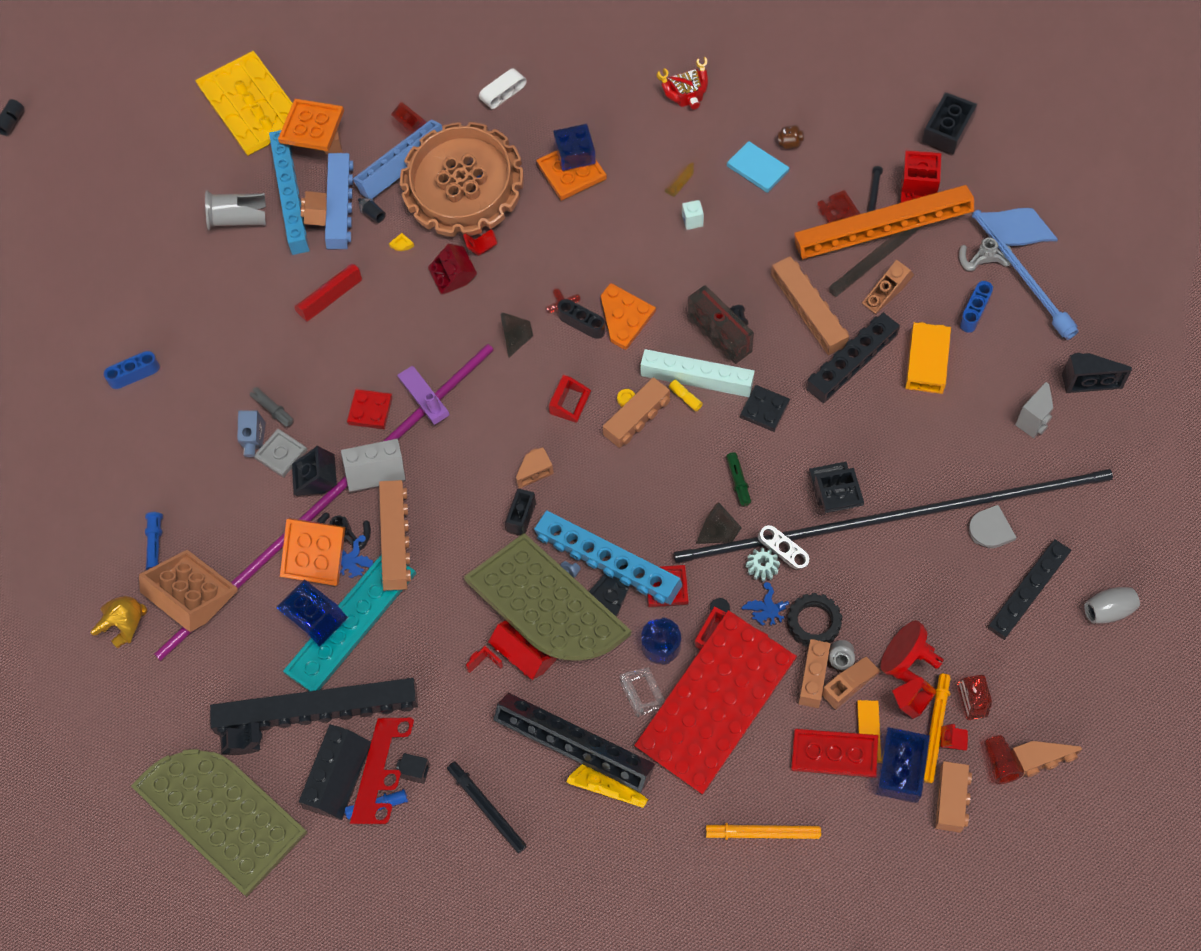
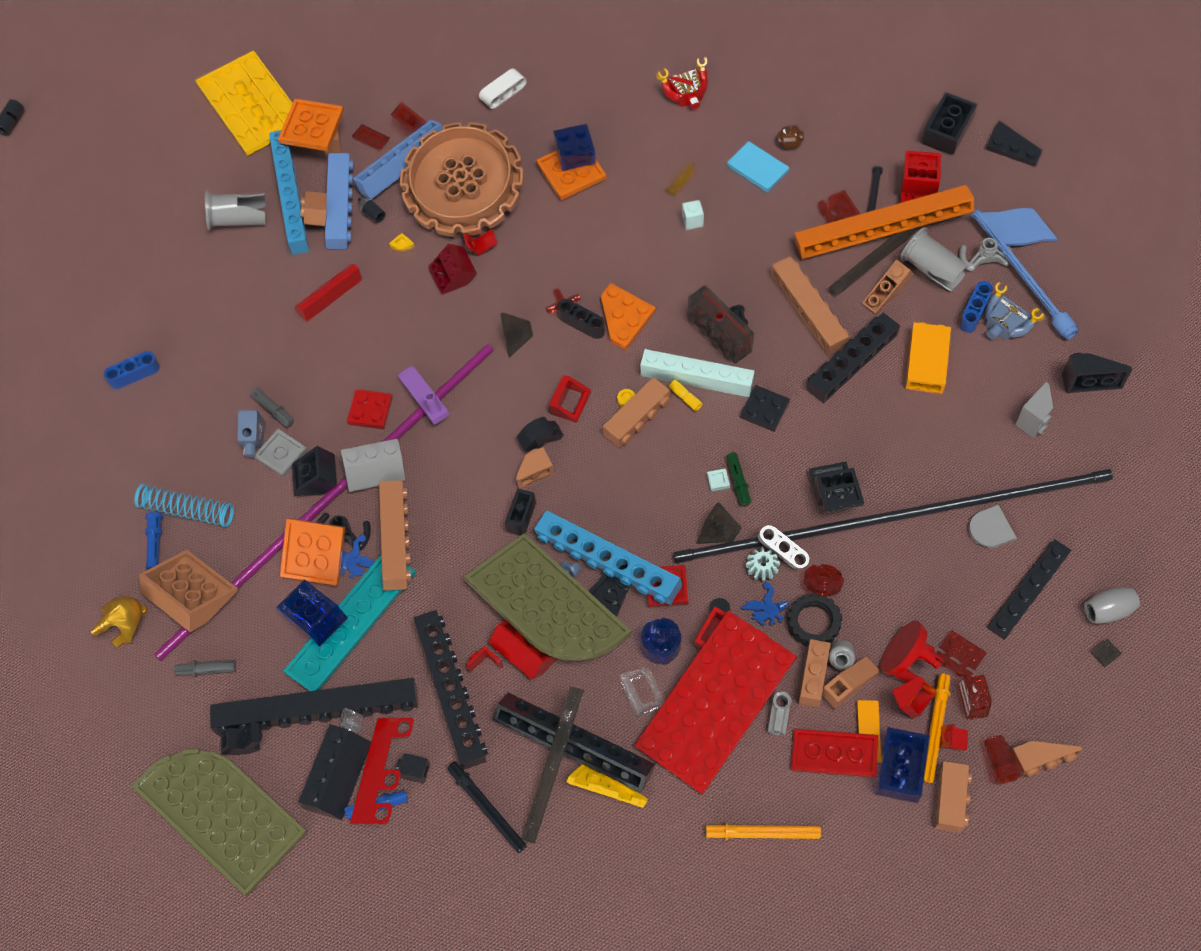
none -> medium azure piece [134,484,234,527]
none -> dark grey axle [174,659,236,677]
none -> clear plate [340,708,363,733]
none -> clear red tile [352,124,390,150]
none -> black brick [413,610,488,770]
none -> black brick [516,417,564,452]
none -> clear smoke piece [521,686,584,843]
none -> light aqua tile [707,468,730,492]
none -> light grey piece [767,692,791,736]
none -> clear red tile [804,564,844,596]
none -> light grey piece [899,227,968,291]
none -> clear red plate [936,630,987,680]
none -> sand blue torso [985,282,1045,340]
none -> black wing [986,121,1043,167]
none -> clear smoke tile [1091,638,1122,668]

